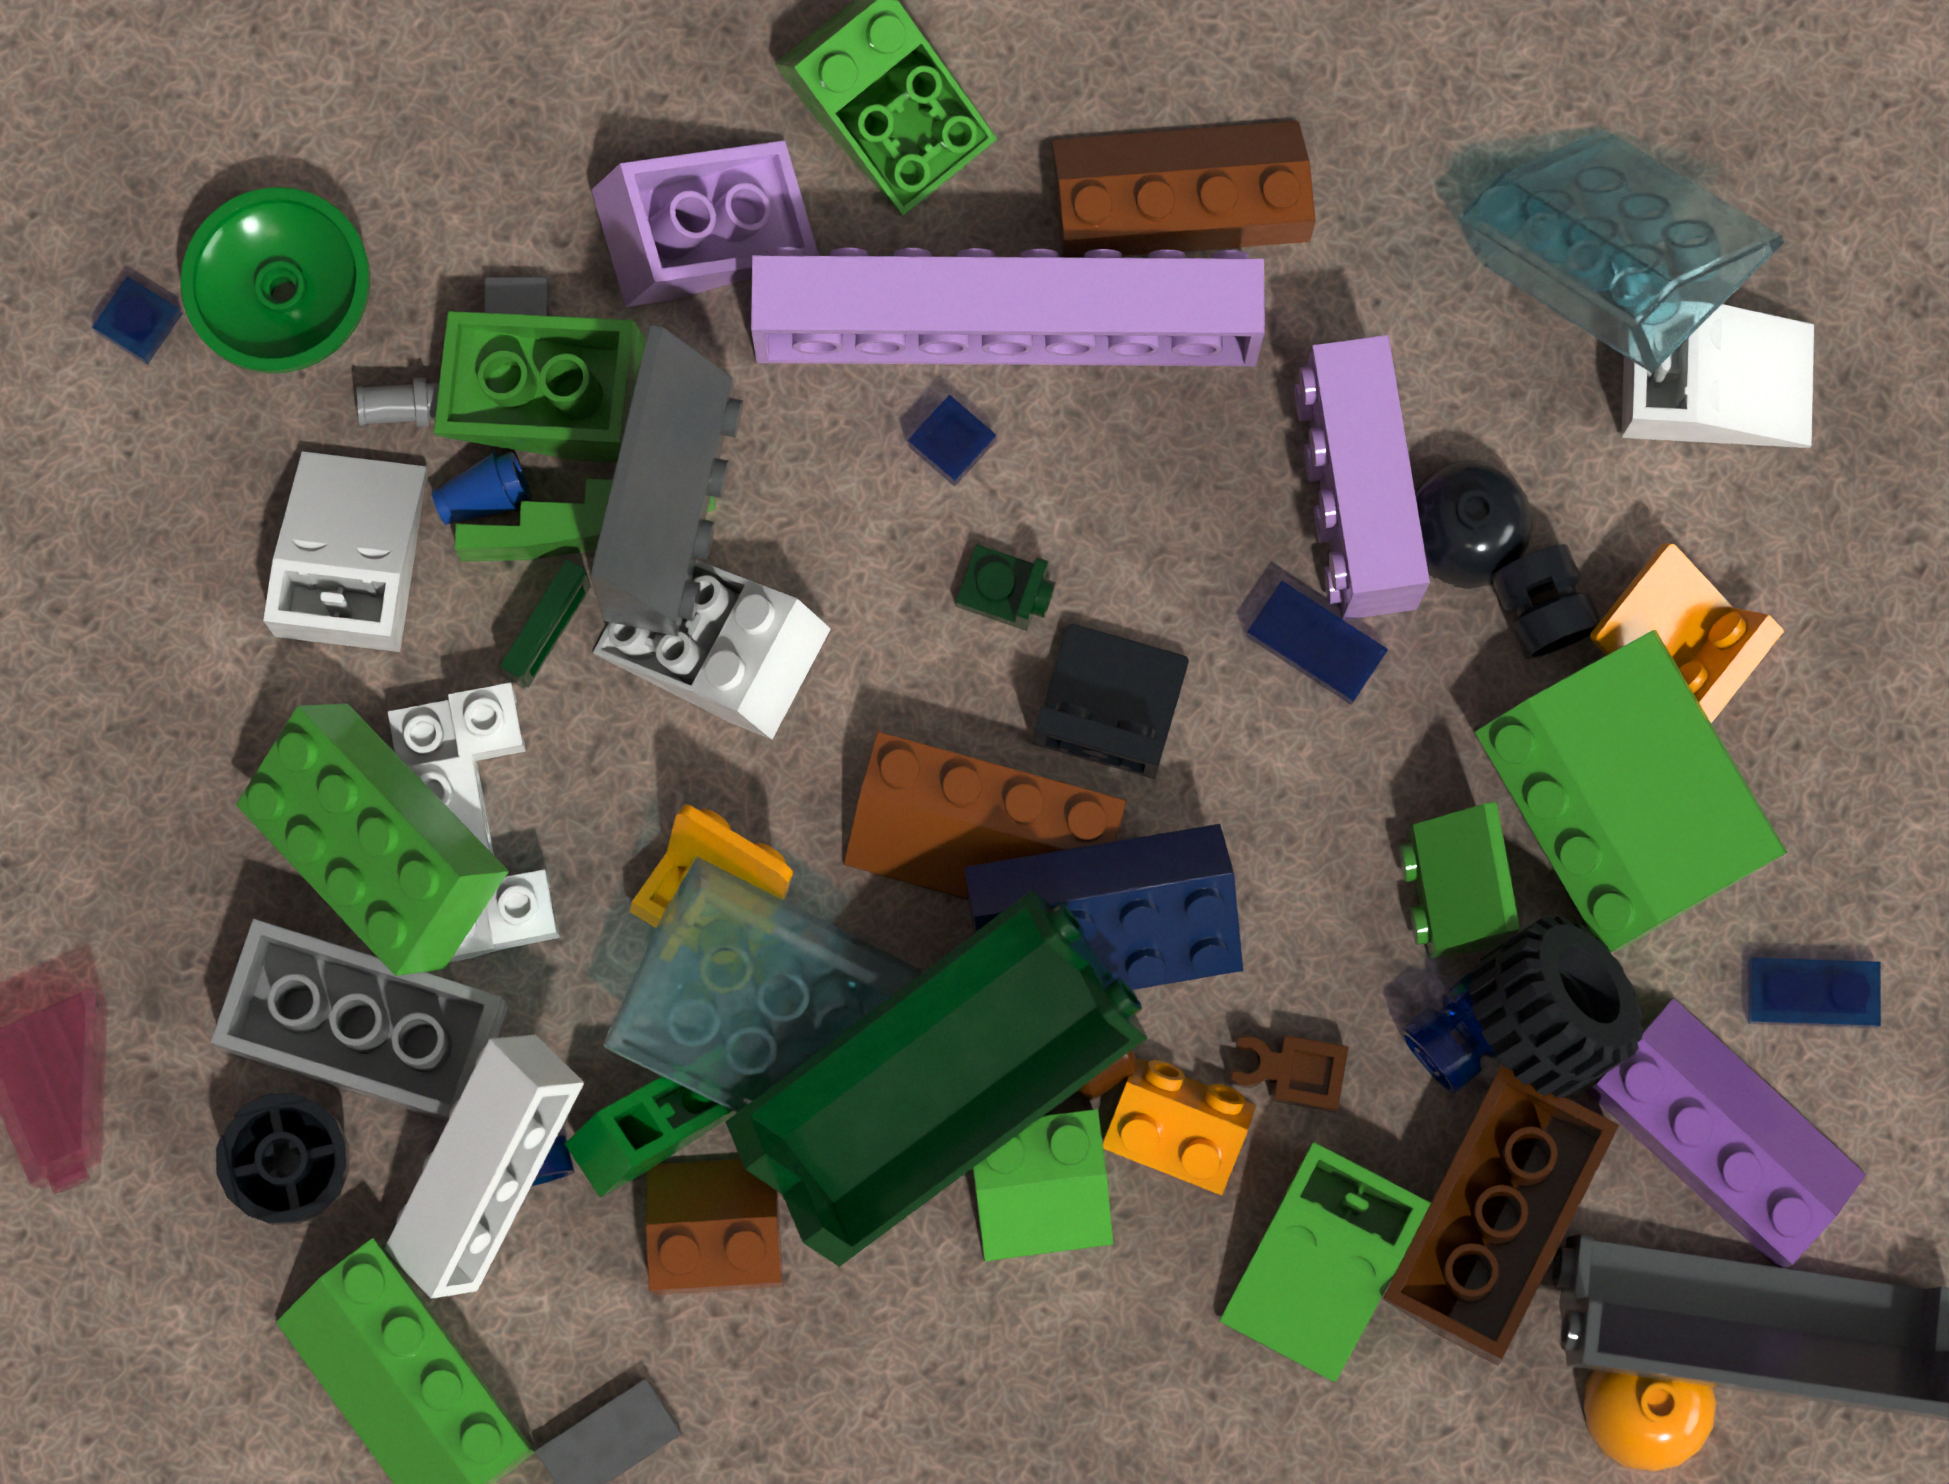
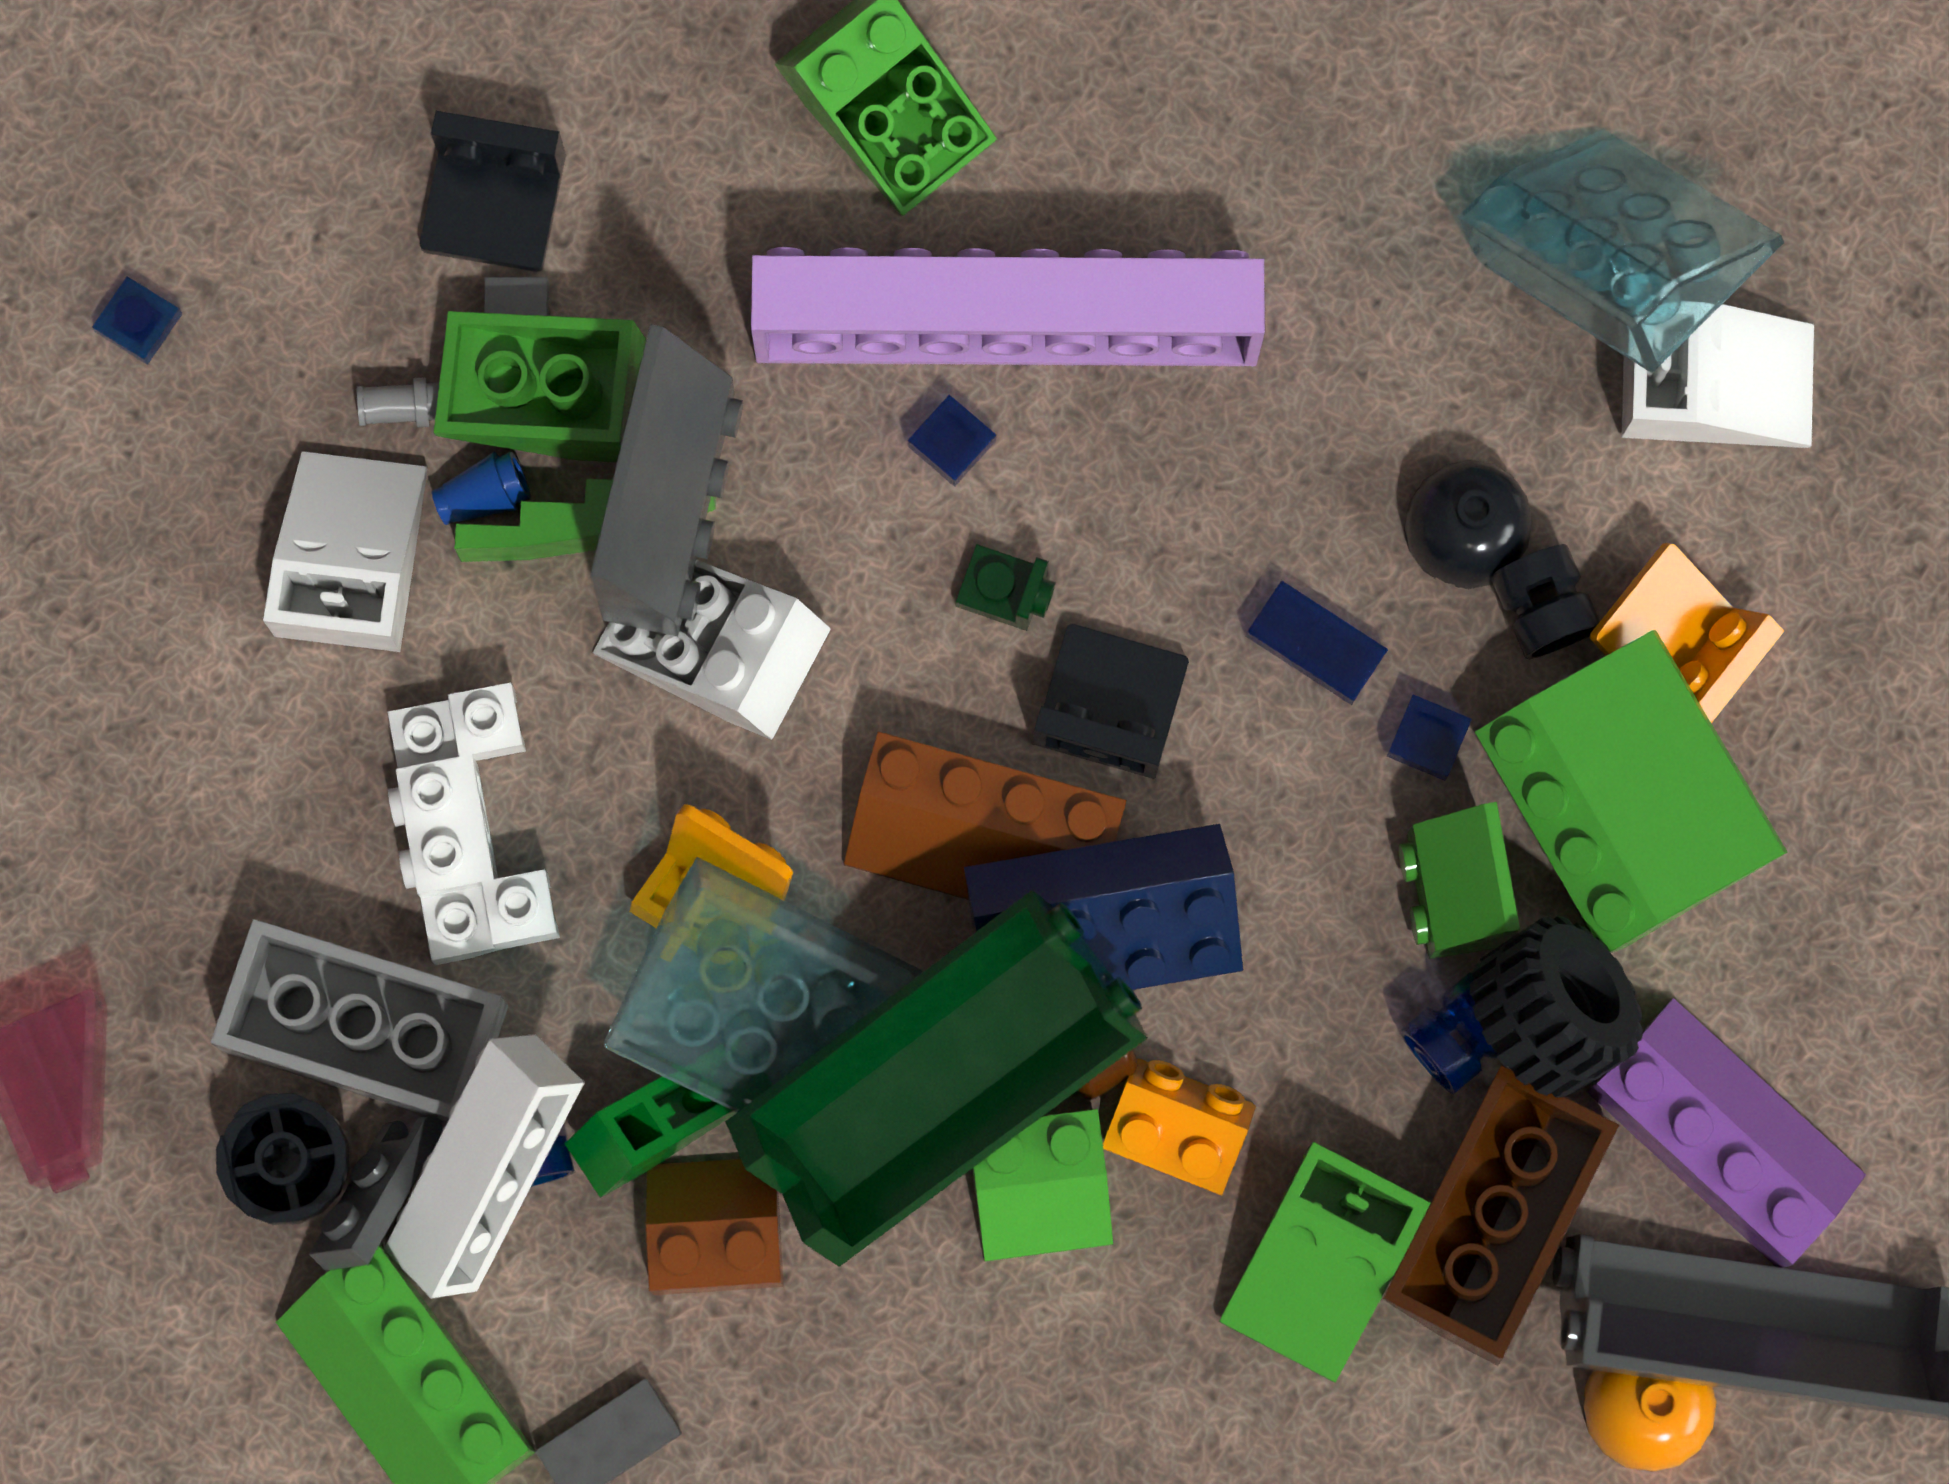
green dish [181,187,371,374] -> none
bright green brick [236,703,509,976] -> none
dark green tile [499,558,591,689] -> none
lavender slope [592,141,819,307] -> none
dark orange slope [1052,121,1316,258] -> none
reddish brown plate [1230,1035,1349,1113] -> none
lavender brick [1294,335,1430,620] -> none
clear blue plate [1748,957,1881,1028] -> none
none -> dark grey hinge [309,1115,443,1271]
none -> black bracket [420,111,566,272]
none -> clear blue plate [1387,694,1472,781]

